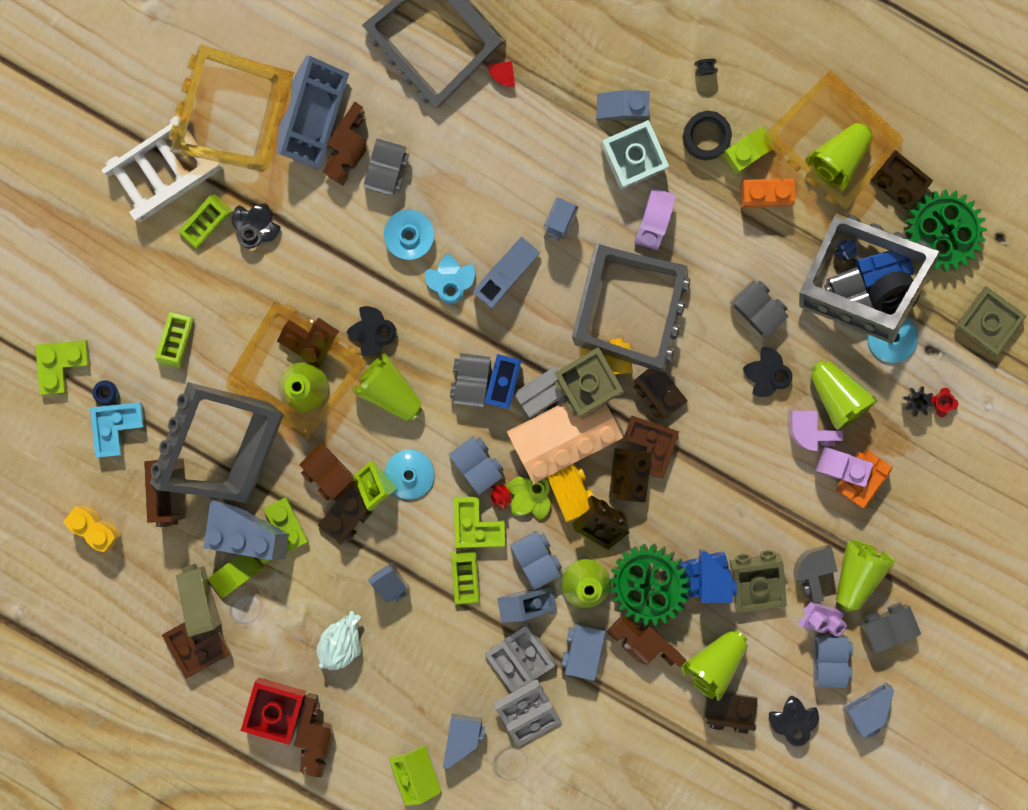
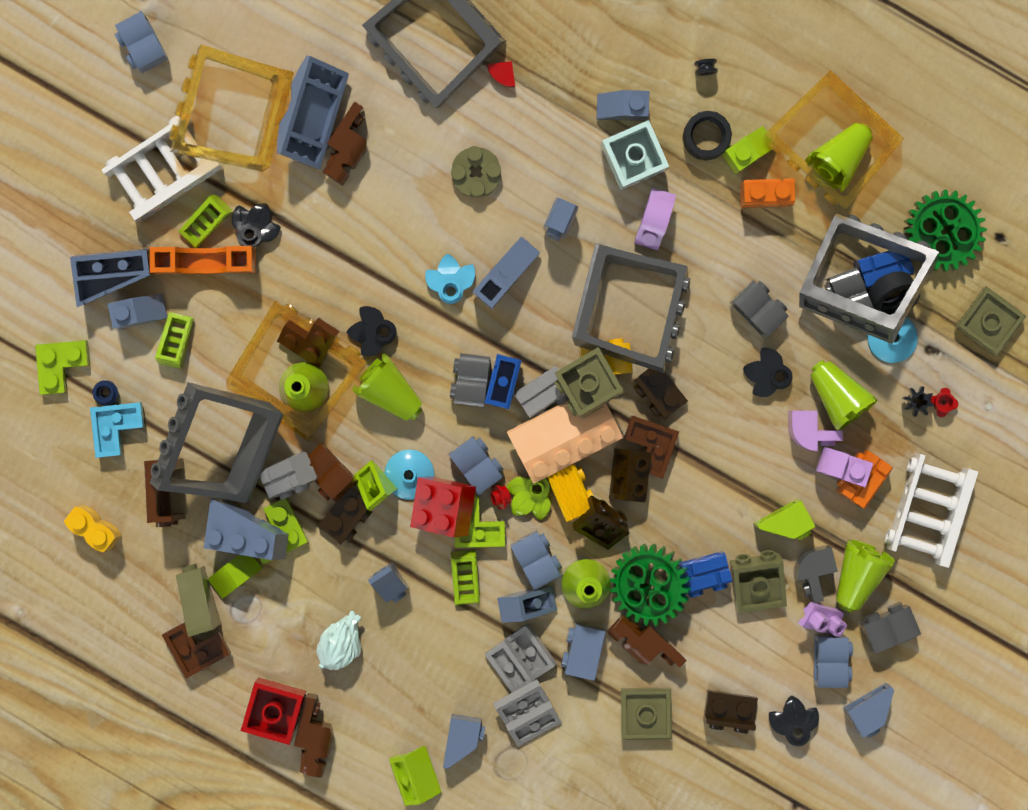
dark grey brick [363,139,410,197] -> none
medium azure dish [384,209,434,260] -> none
lime cone [681,630,748,701] -> none
blue slope [699,549,737,603] -> none
dark blue plate [834,239,859,261] -> none
dark brown bracket [870,149,933,210] -> none
none -> sand blue wedge [70,248,152,307]
none -> sand blue slope [107,294,168,330]
none -> sand blue brick [115,11,168,73]
none -> orange arch [150,246,256,275]
none -> light grey brick [259,452,317,500]
none -> red brick [410,477,476,538]
none -> olive plate [451,146,501,197]
none -> olive plate [620,688,672,740]
none -> lime slope [754,499,816,540]
none -> white fence [884,453,978,568]

